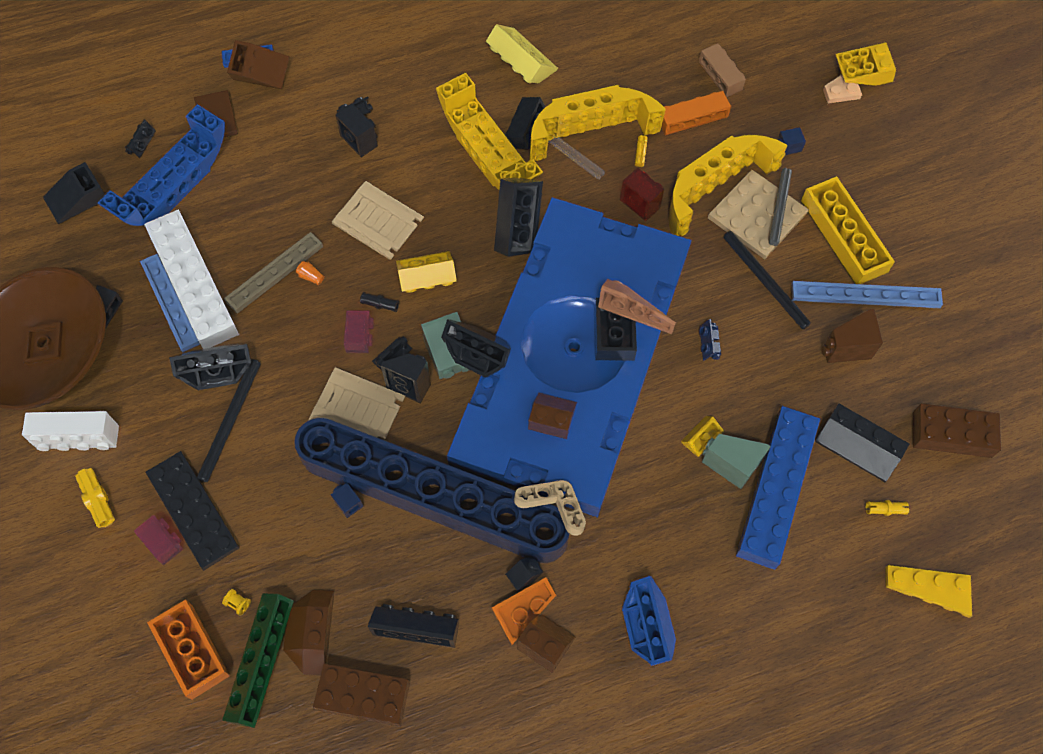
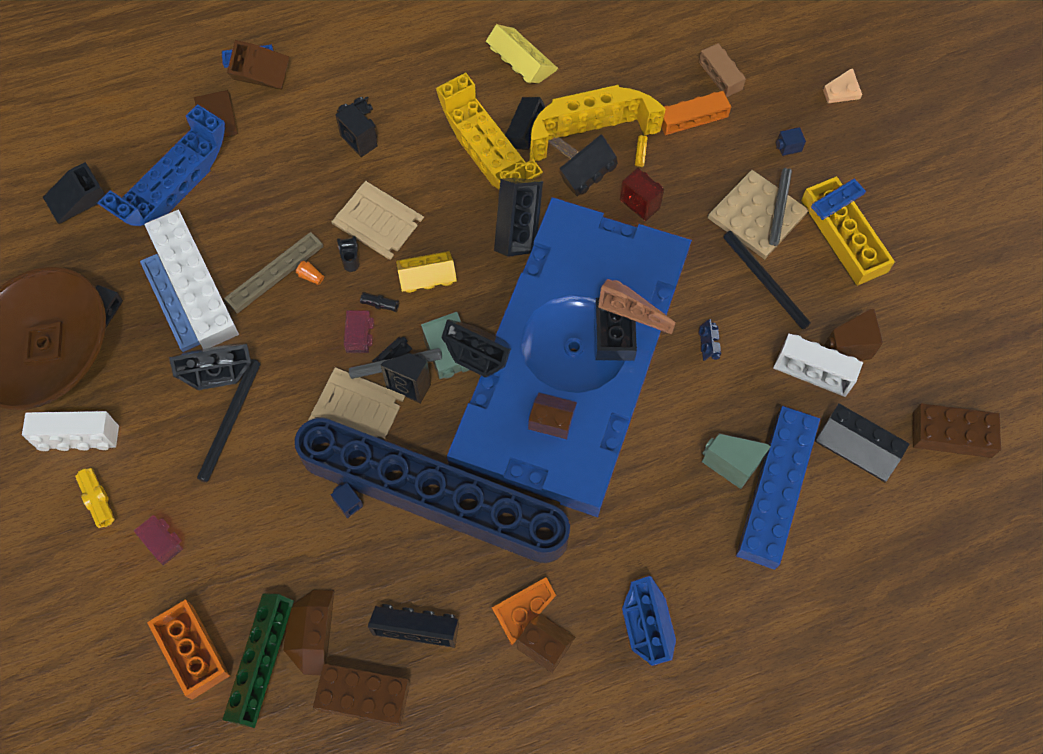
black hinge [125,119,156,158] -> none
black plate [145,451,239,571] -> none
yellow bush [222,589,251,616] -> none
black brick [505,556,543,591] -> none
tan beam [514,480,586,535] -> none
yellow slope [668,135,787,237] -> none
yellow slope [681,416,724,457] -> none
medium blue plate [791,281,943,308] -> none
yellow slope [836,43,896,86] -> none
yellow pin [865,500,909,516] -> none
yellow wing [886,565,972,618] -> none
none -> black piece [337,236,359,272]
none -> dark grey axle [349,348,442,379]
none -> black slope [559,134,618,197]
none -> white brick [773,334,863,397]
none -> blue tile [811,179,866,220]

